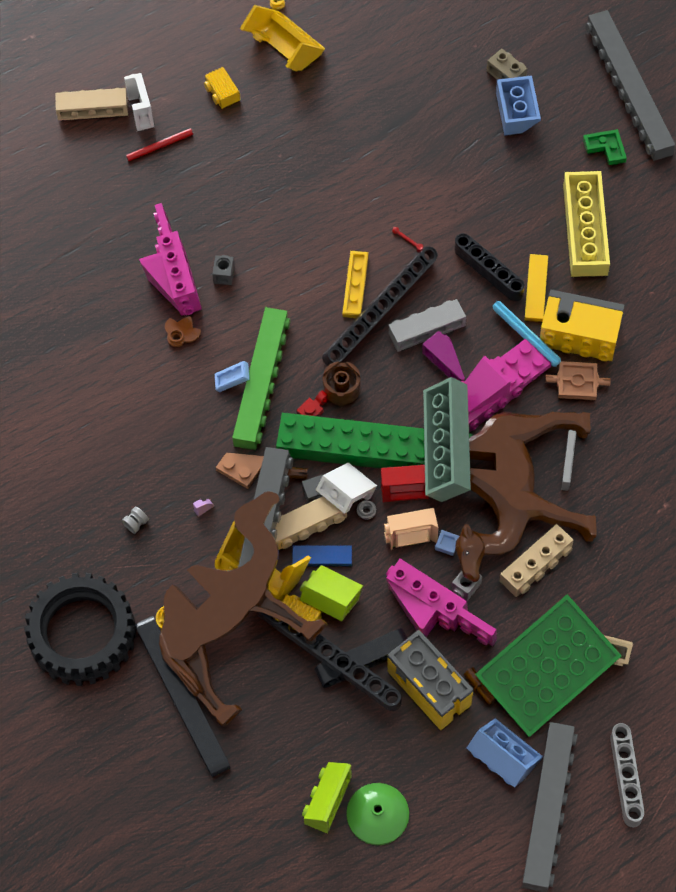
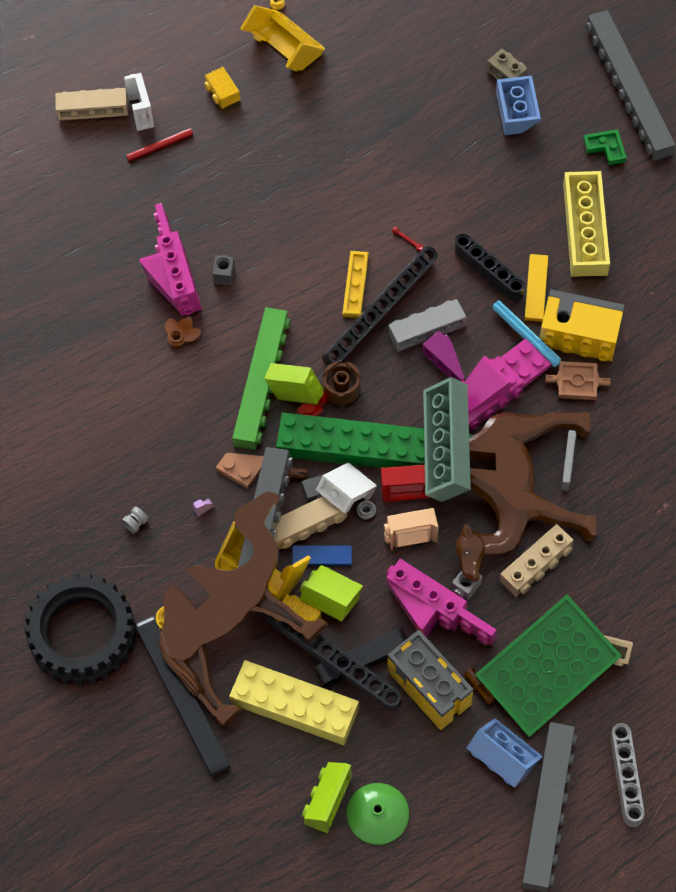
light blue plate [215,361,249,392] -> none
light blue plate [435,530,459,556] -> none
none -> light yellow brick [229,660,359,745]
none -> lime brick [264,363,324,405]

